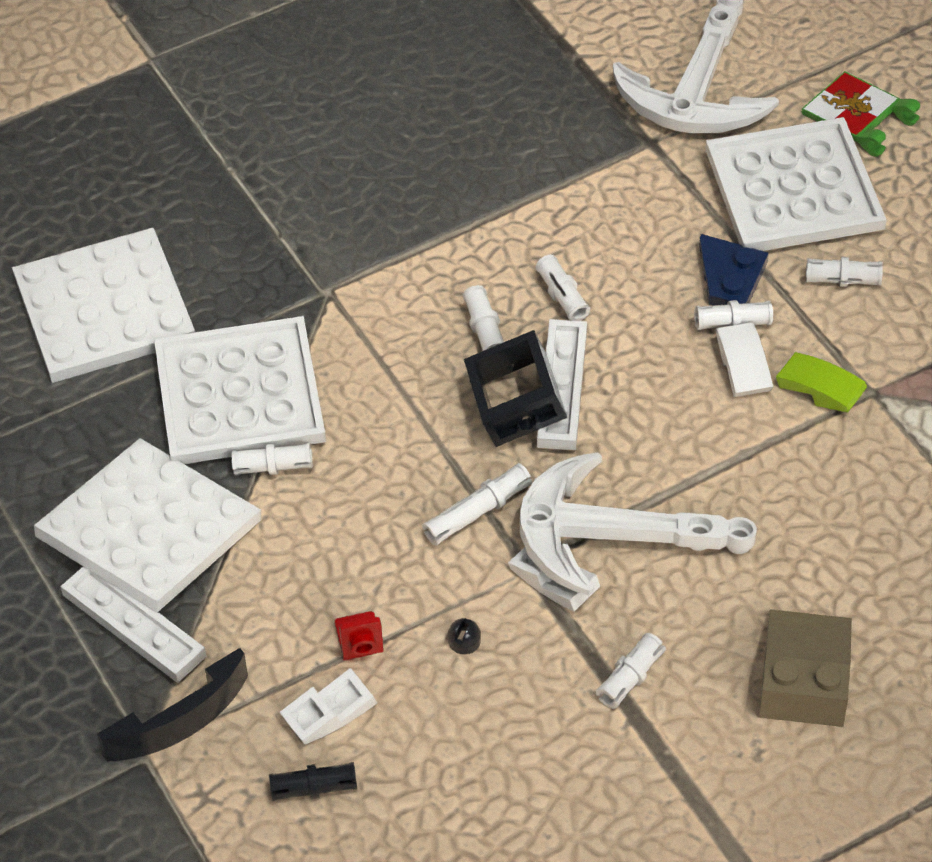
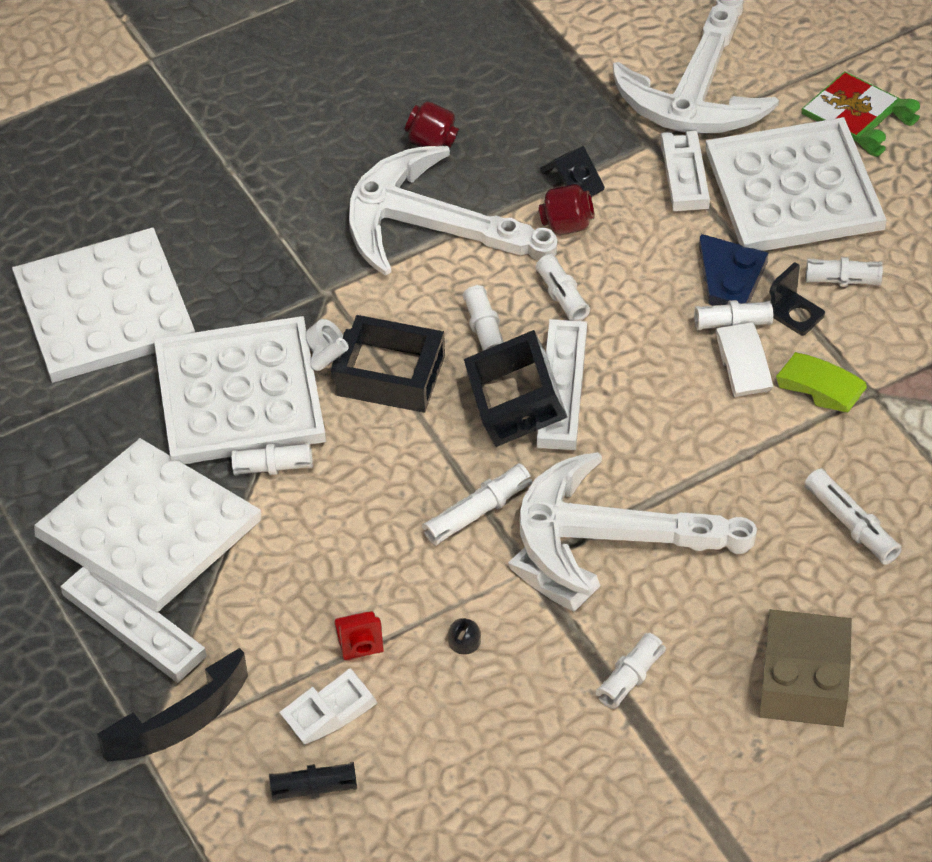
none -> white plate [306,319,349,371]
none -> black window [331,315,445,413]
none -> white piece [349,146,558,275]
none -> dark red head [404,101,459,148]
none -> dark red head [539,184,595,235]
none -> black bracket [540,146,605,197]
none -> white plate [660,130,710,211]
none -> black bracket [769,262,825,336]
none -> white pin [805,468,902,565]

